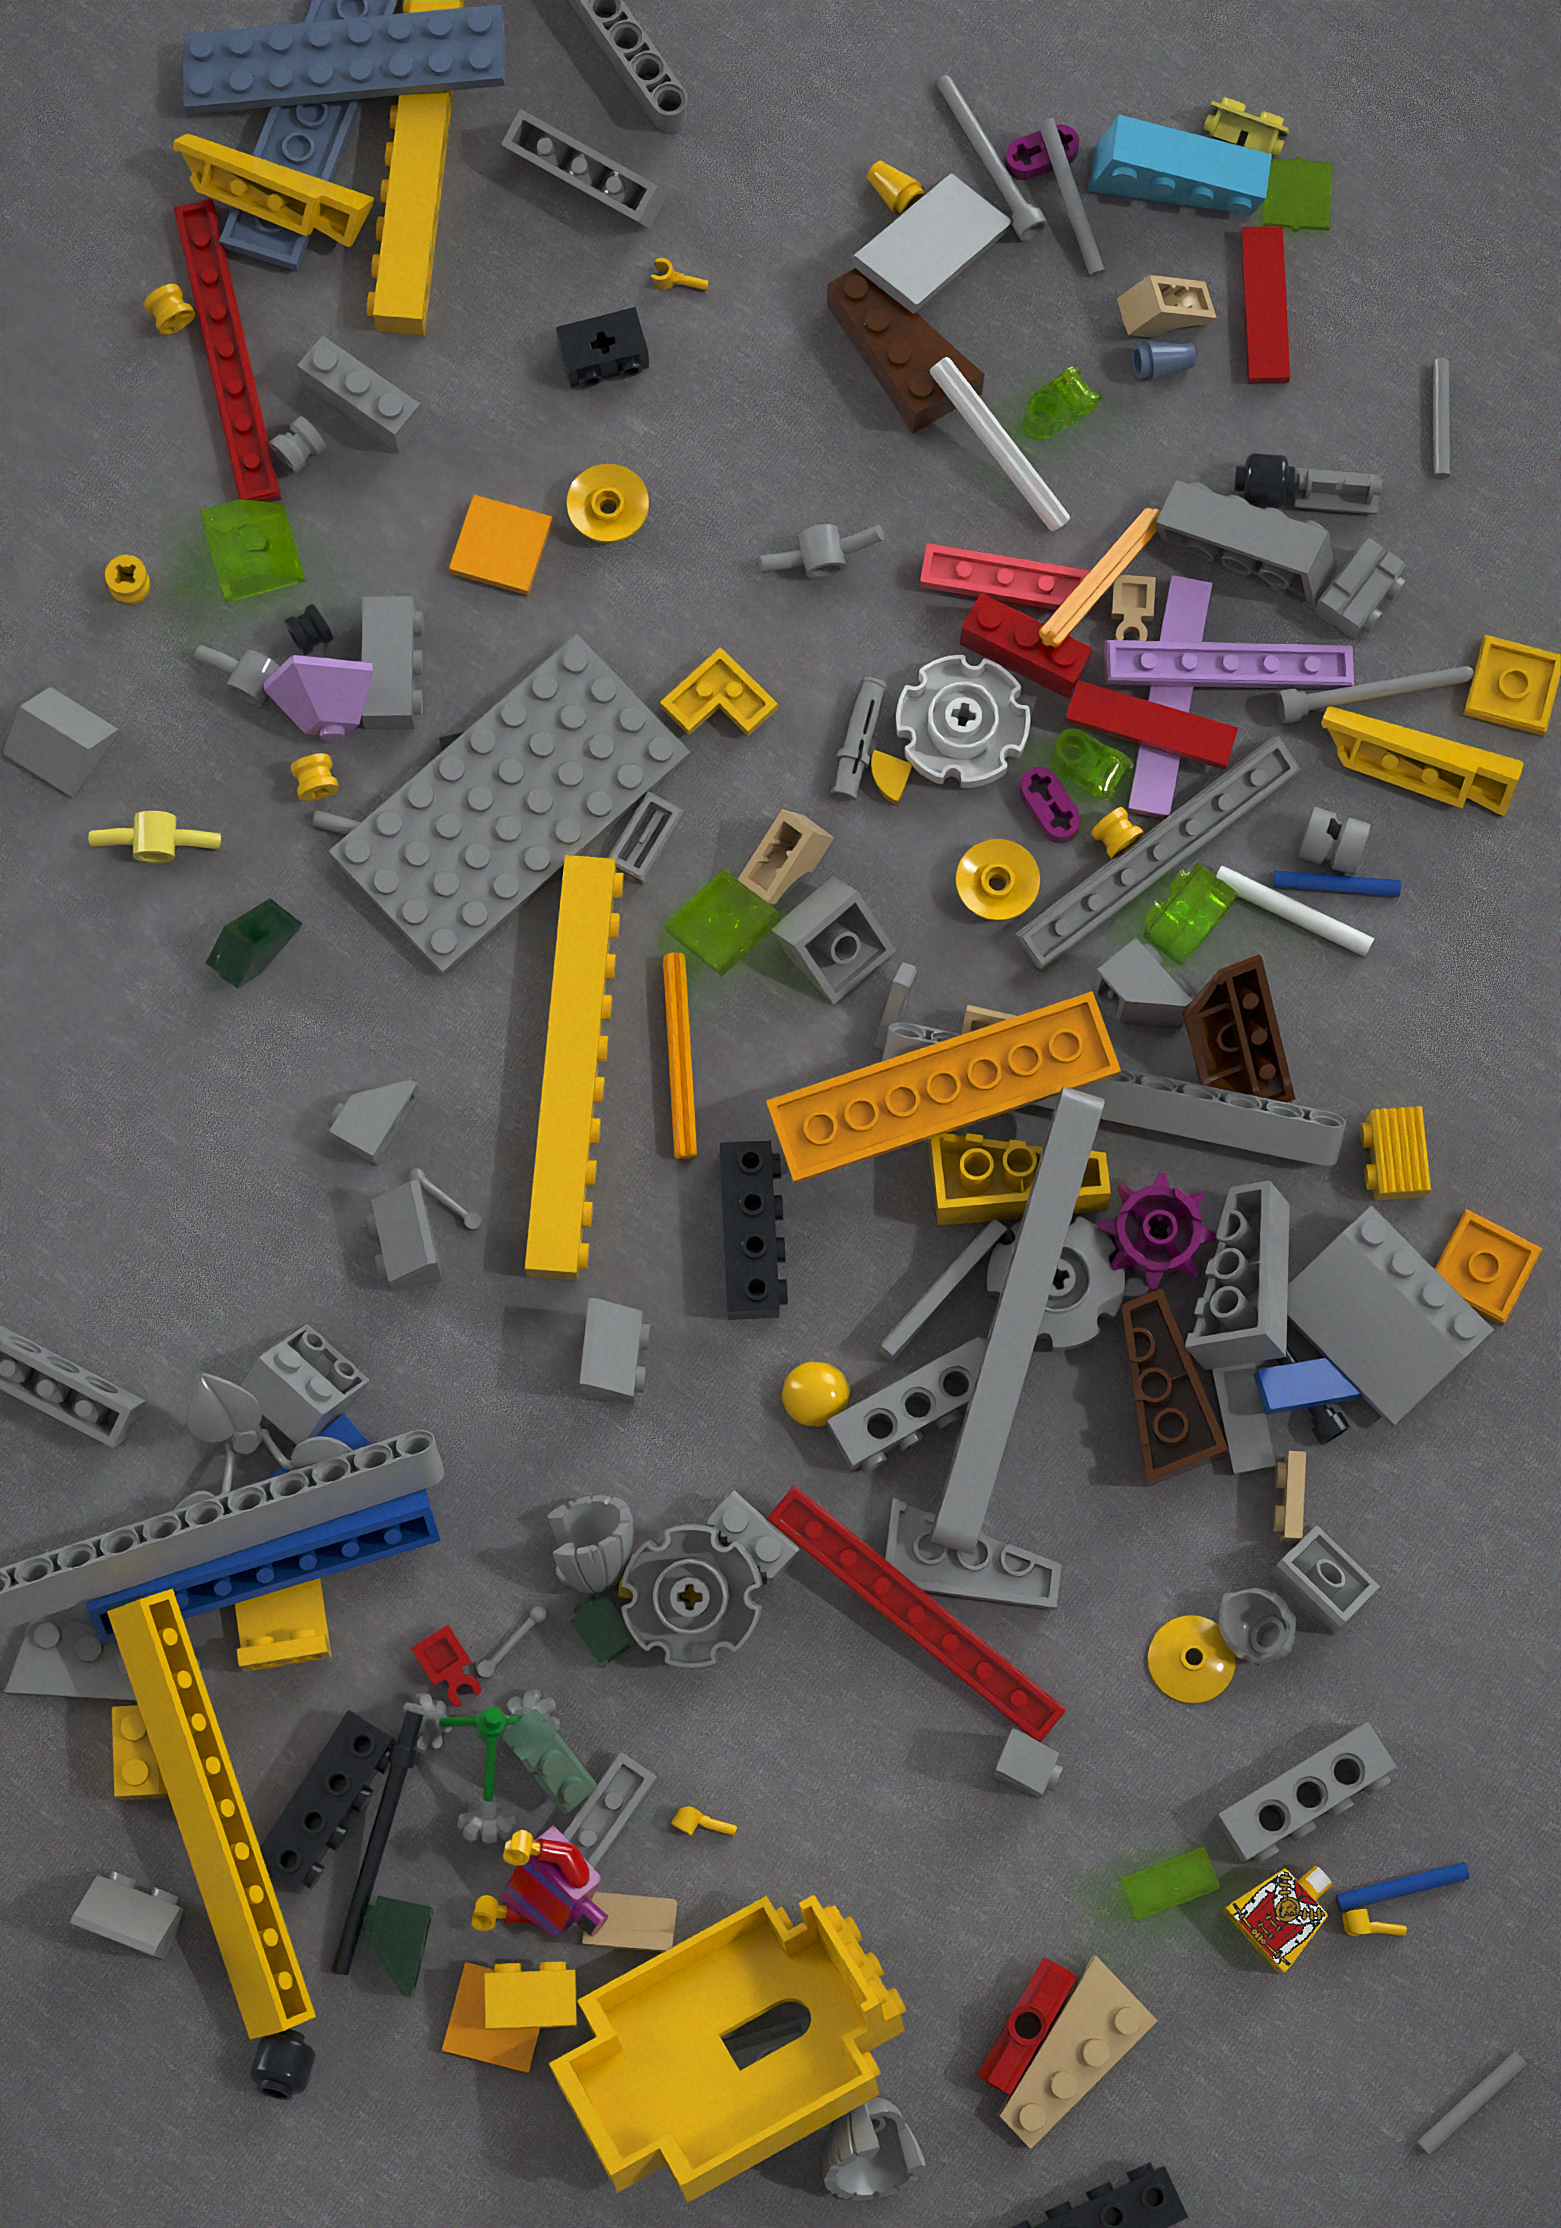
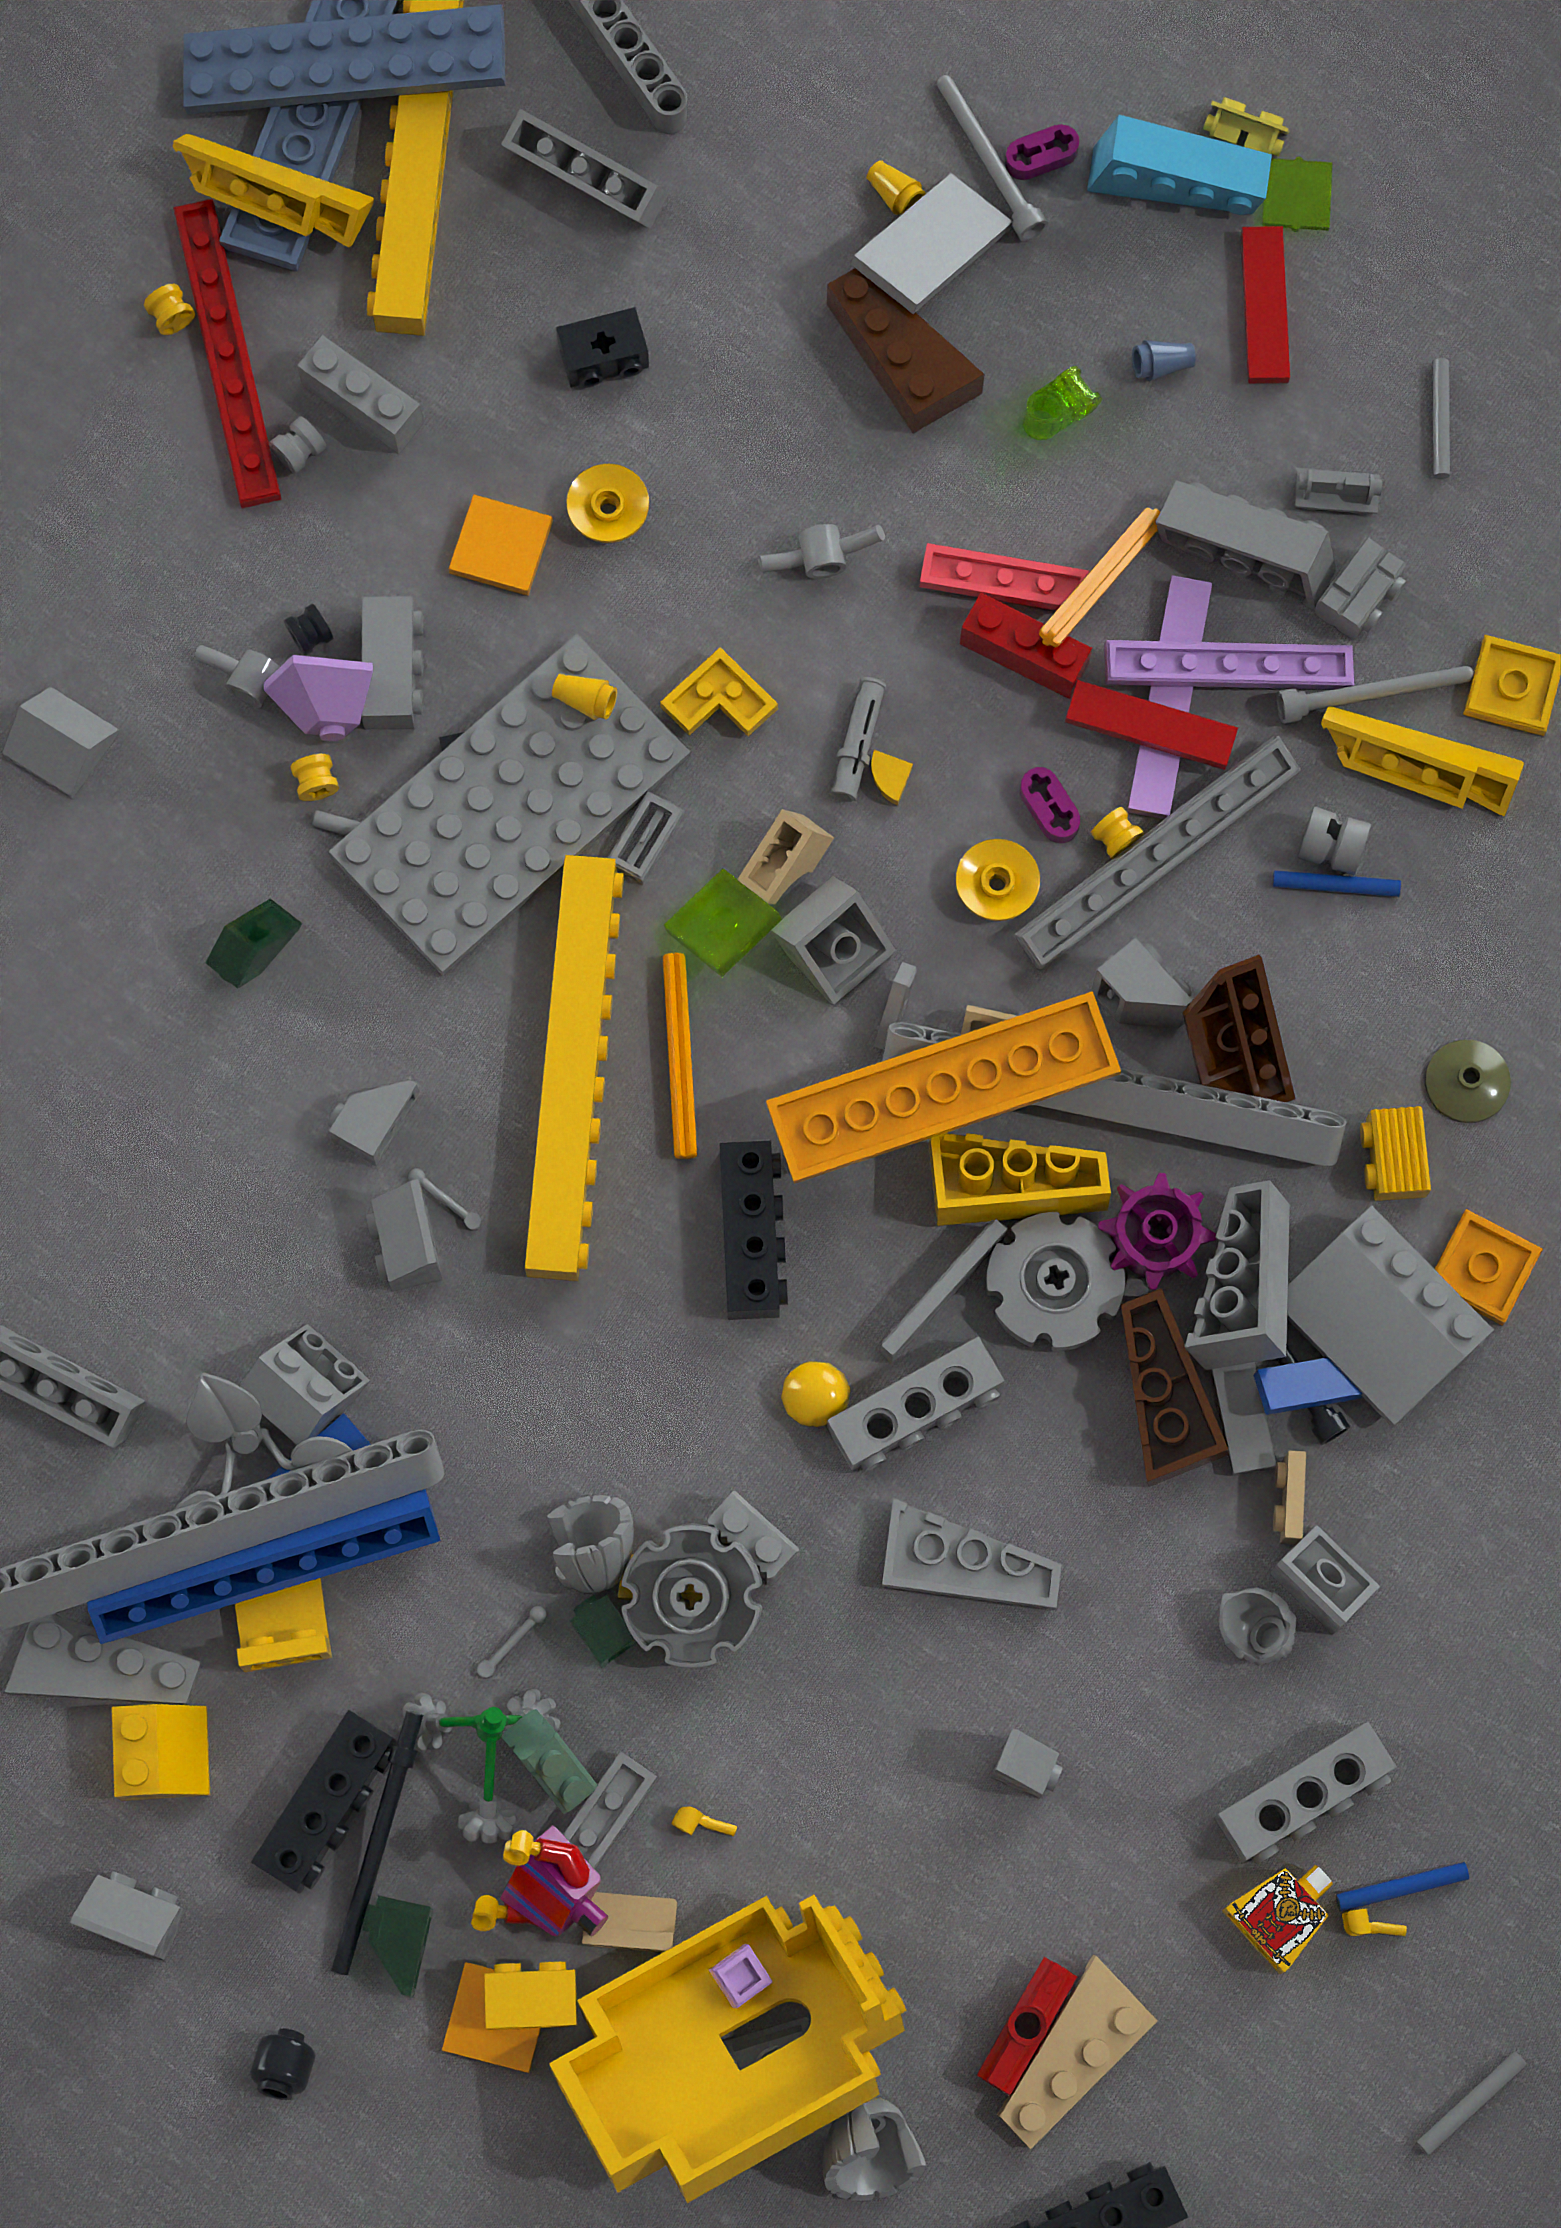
light yellow piece [88,811,221,863] -> none
yellow wheel [105,554,151,605] -> none
yellow brick [107,1589,316,2040] -> none
clear neon green slope [199,499,306,603] -> none
red plate [411,1624,481,1708] -> none
light grey slope [579,1298,651,1404] -> none
yellow hand [650,258,709,291] -> none
red tile [766,1484,1067,1742] -> none
white piece [896,655,1030,788] -> none
light grey beam [929,1086,1105,1555] -> none
white axle [930,357,1070,531] -> none
light grey bar [1038,118,1105,276] -> none
clear neon green piece [1051,728,1134,802] -> none
tan plate [1111,575,1156,641] -> none
tan arch [1116,275,1217,338] -> none
clear neon green brick [1117,1846,1220,1923] -> none
clear neon green brick [1143,863,1238,966] -> none
yellow dish [1148,1615,1236,1704] -> none
white piece [1213,865,1374,957] -> none
black head [1234,453,1295,508] -> none
none -> yellow cone [552,673,617,720]
none -> lavender tile [709,1944,773,2008]
none -> olive dish [1425,1040,1511,1123]

